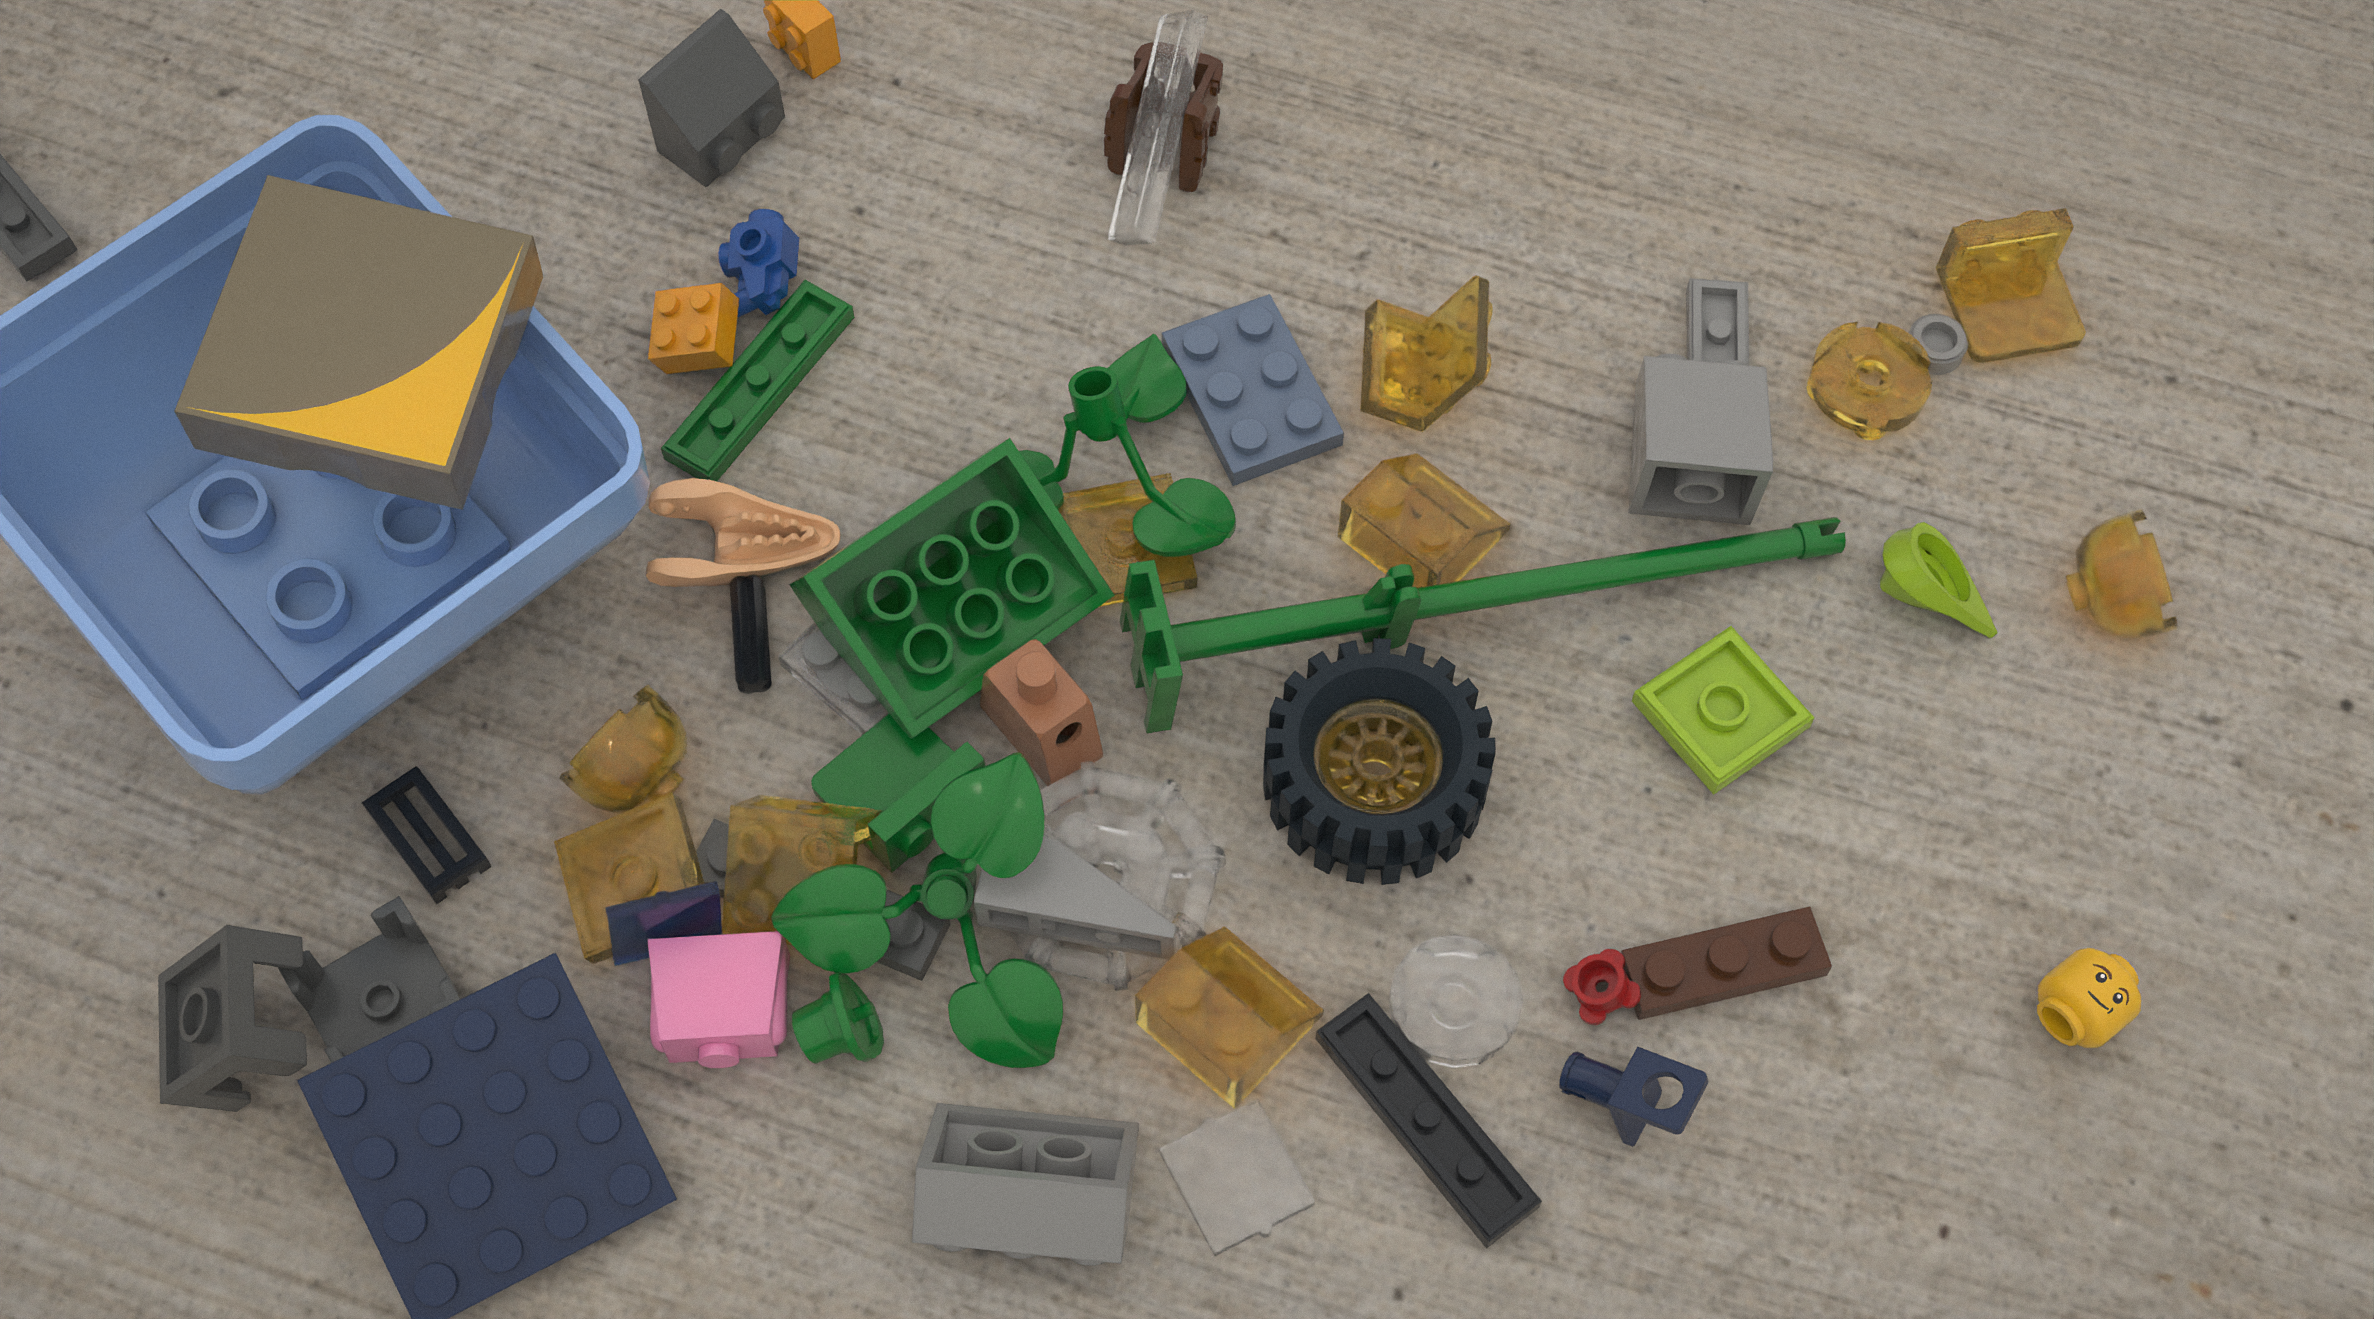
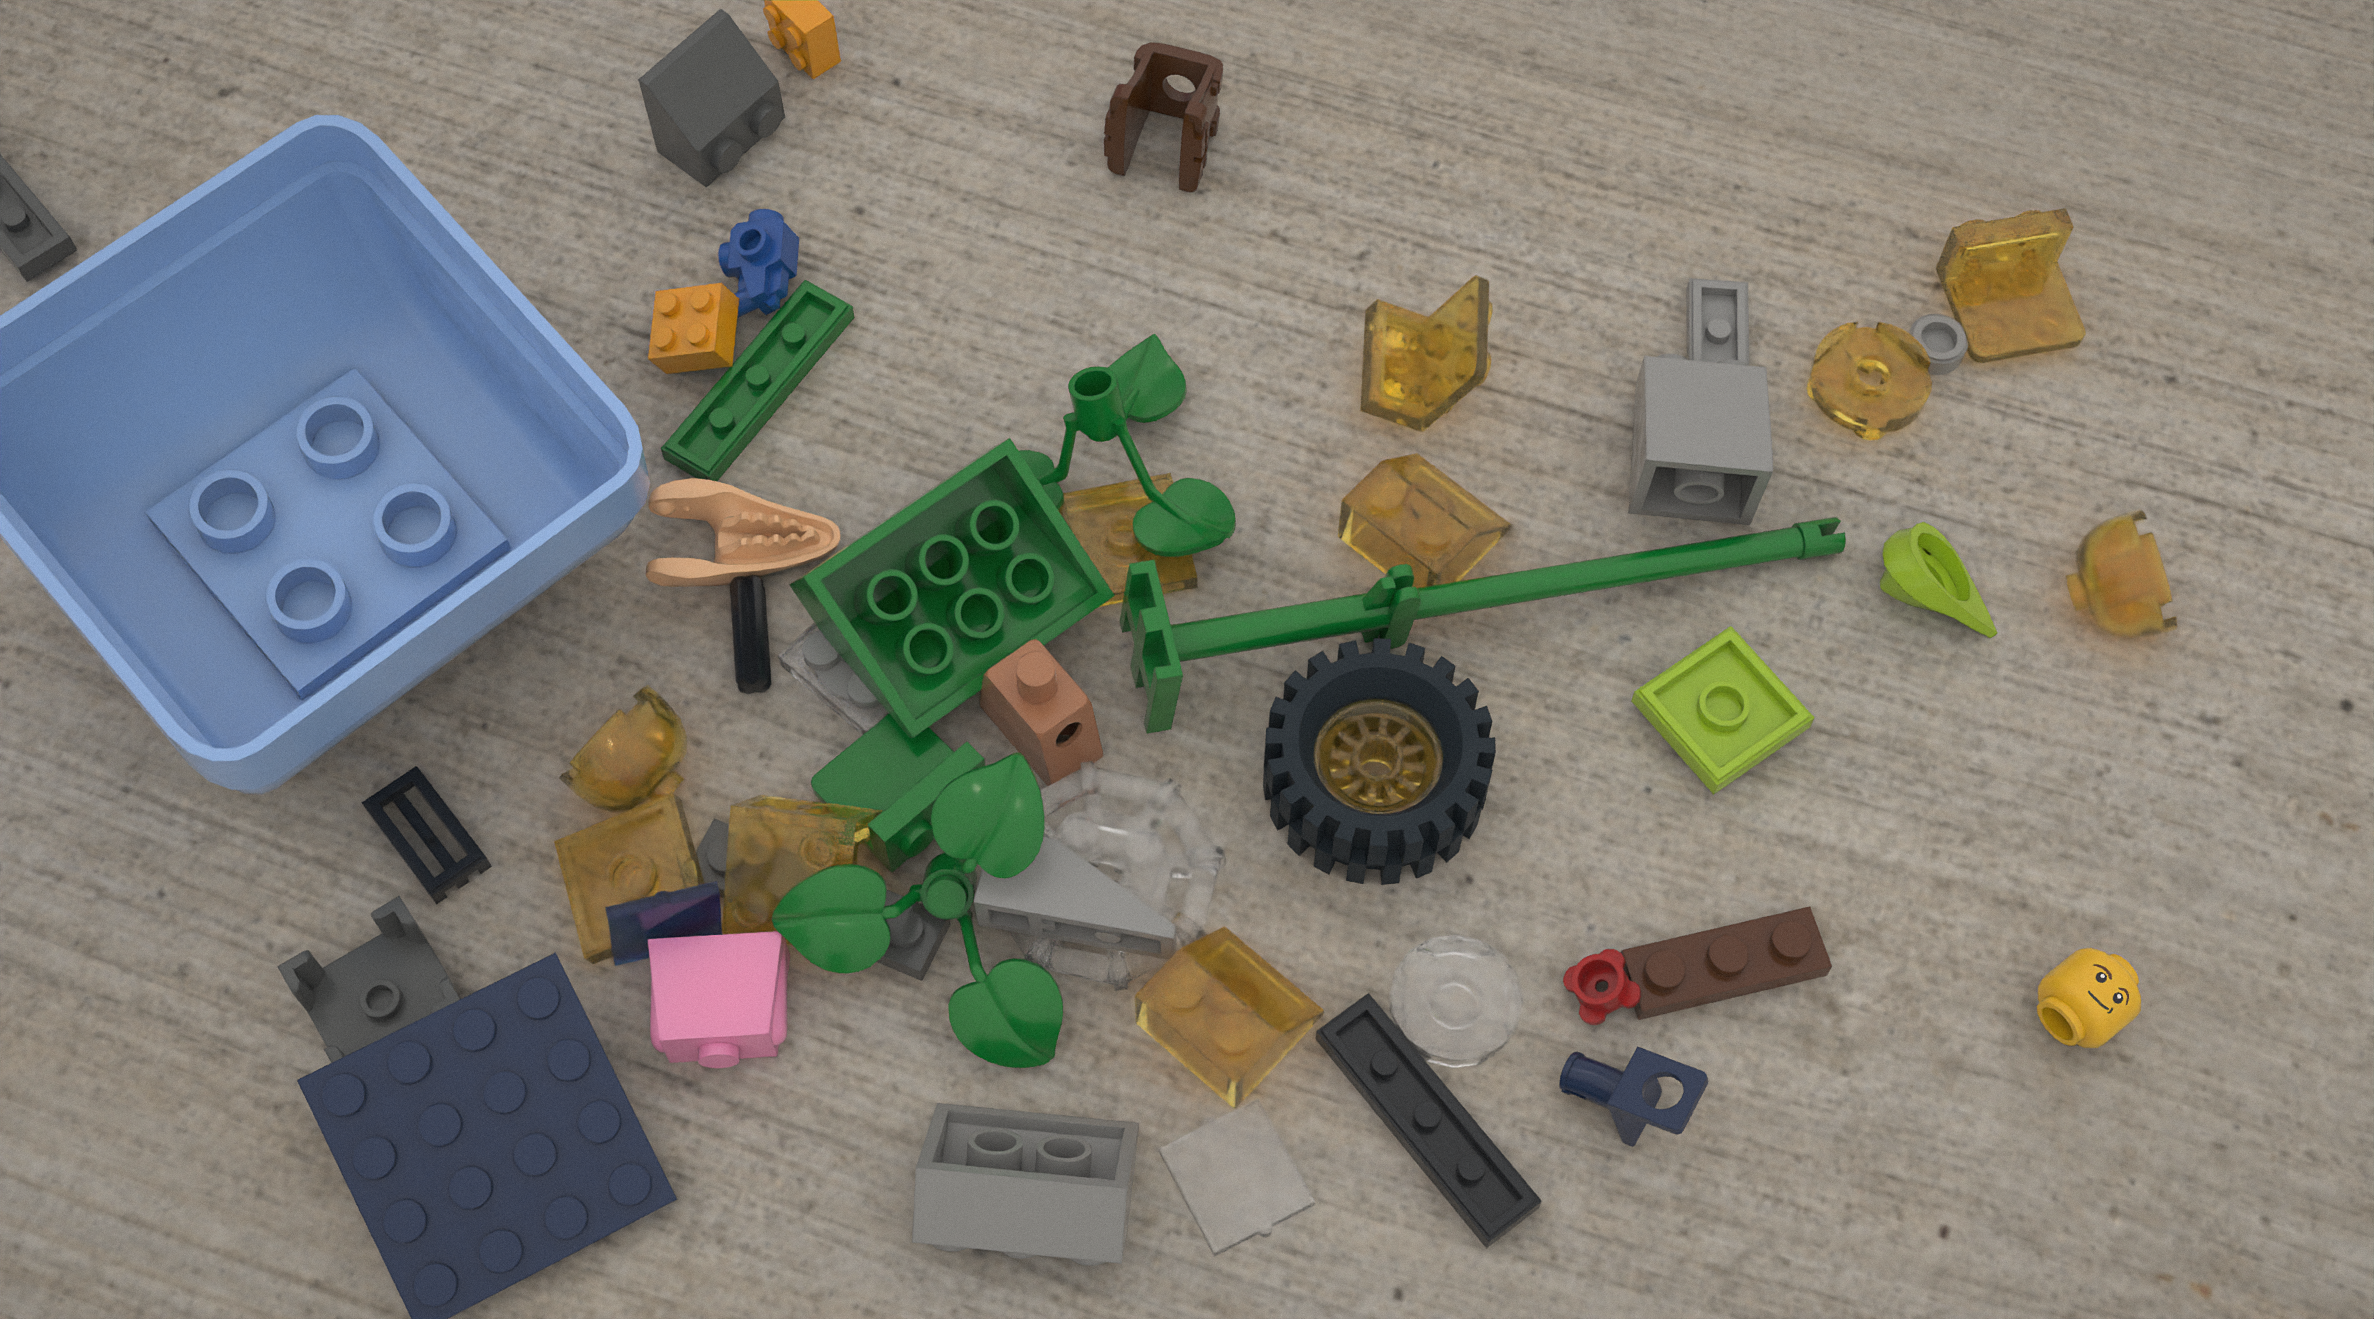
dark grey panel [158,925,307,1112] -> none
dark tan tile [174,175,543,510] -> none
green piece [792,971,884,1064] -> none
clear tile [1108,10,1208,246] -> none
sand blue plate [1162,294,1344,486] -> none

